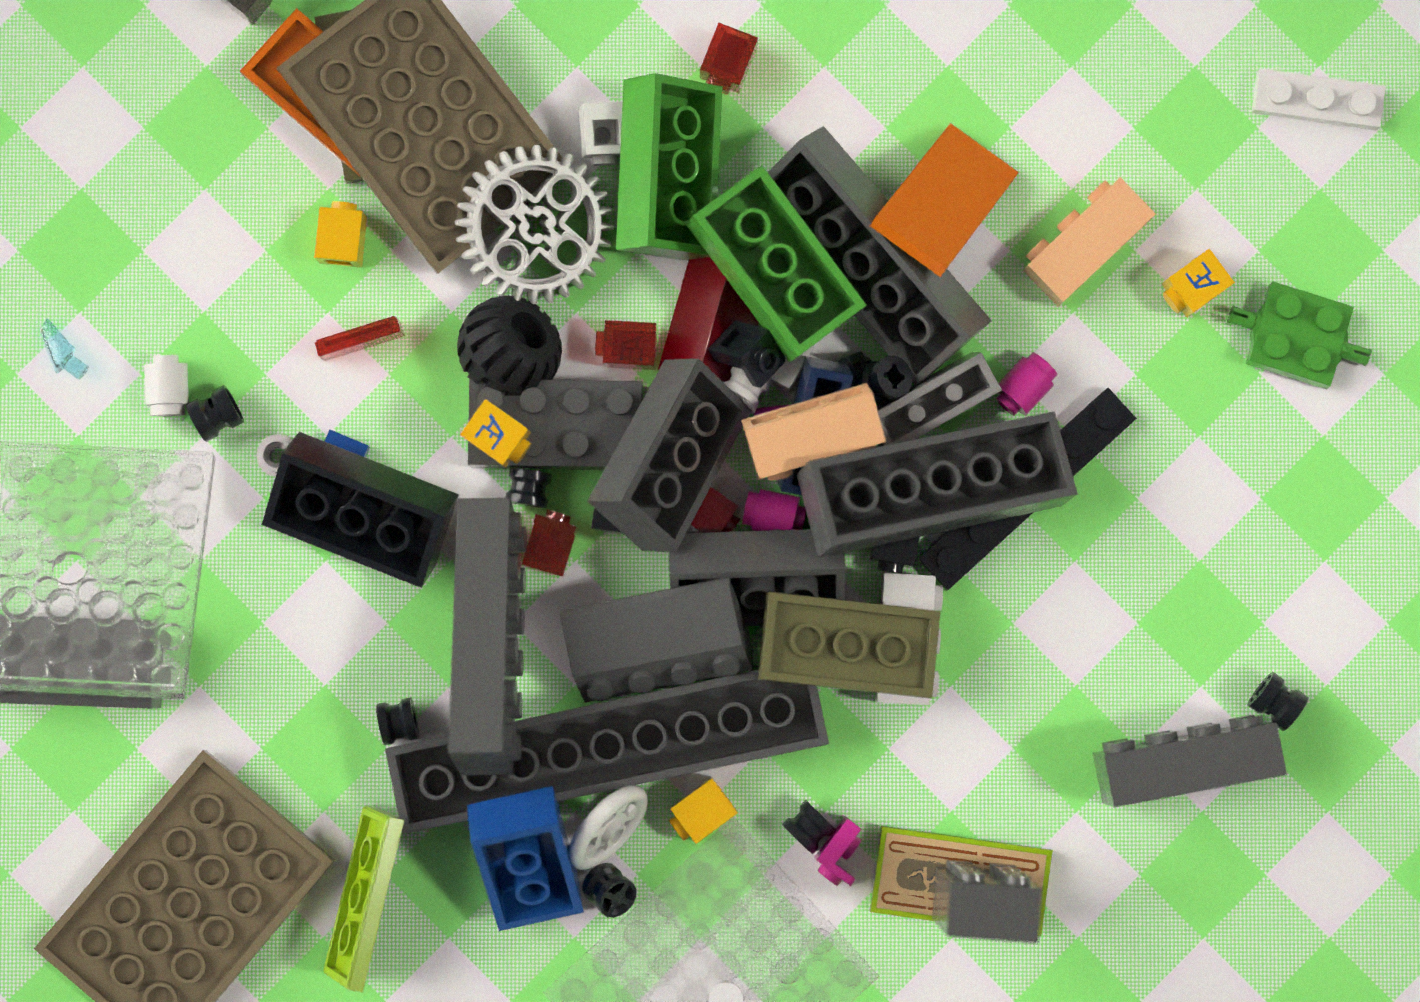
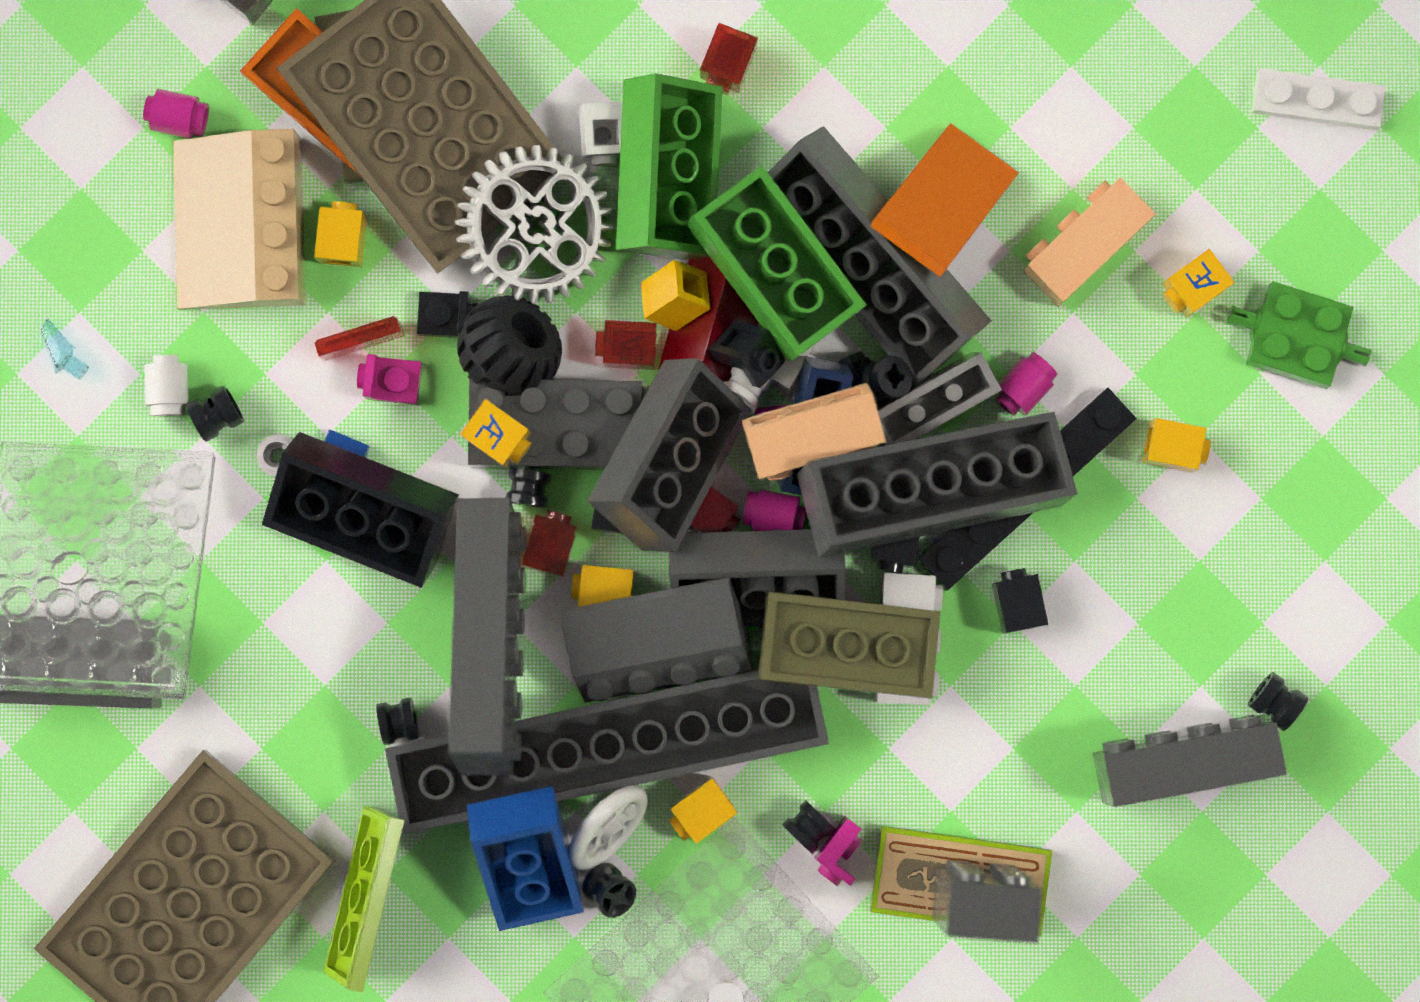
none -> dark pink brick [143,89,209,139]
none -> tan slope [173,128,306,310]
none -> dark pink bracket [357,354,423,405]
none -> black bracket [417,291,478,338]
none -> yellow brick [571,565,635,607]
none -> yellow brick [641,259,710,331]
none -> black brick [992,568,1049,634]
none -> yellow brick [1142,418,1211,473]

